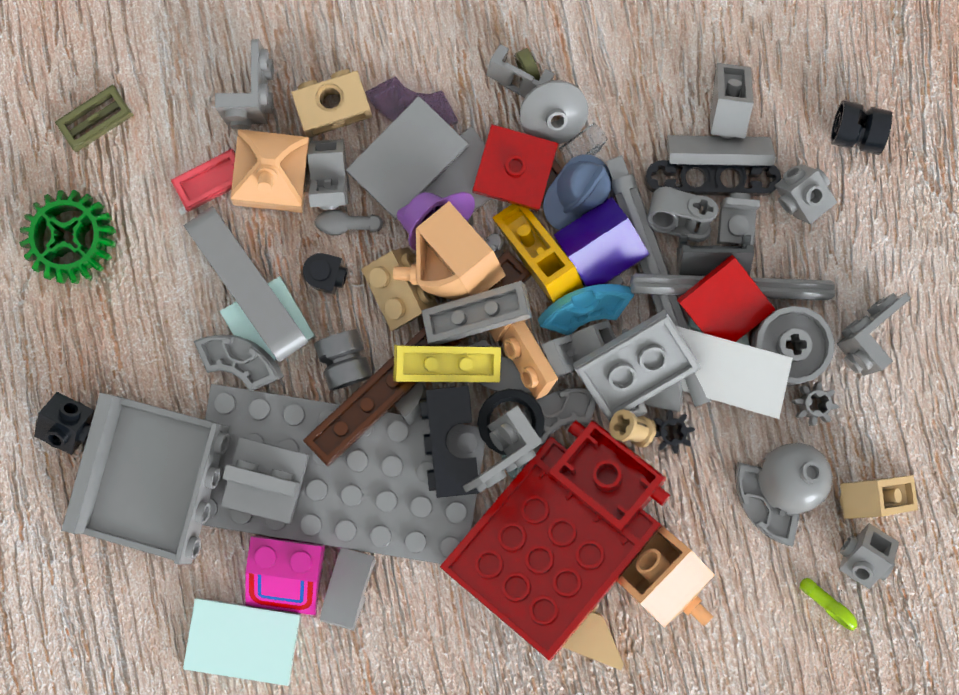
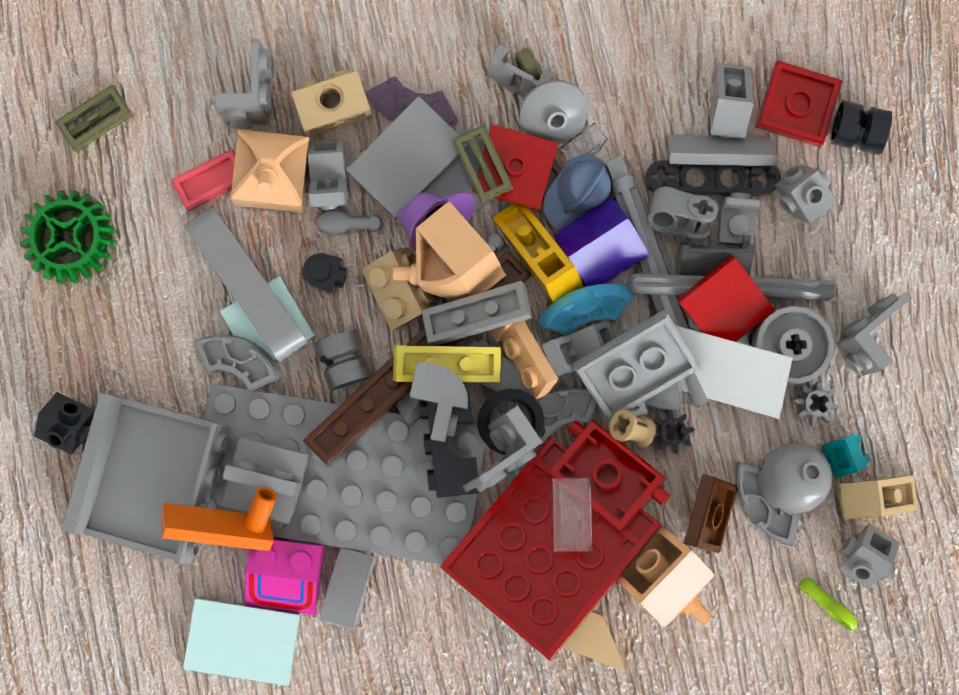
none -> orange piece [160,487,277,551]
none -> light grey brick [410,361,468,443]
none -> olive tile [452,125,514,204]
none -> clear plate [552,478,592,552]
none -> reddish brown tile [684,474,738,553]
none -> red tile [755,60,843,148]
none -> teal tile [821,434,871,478]

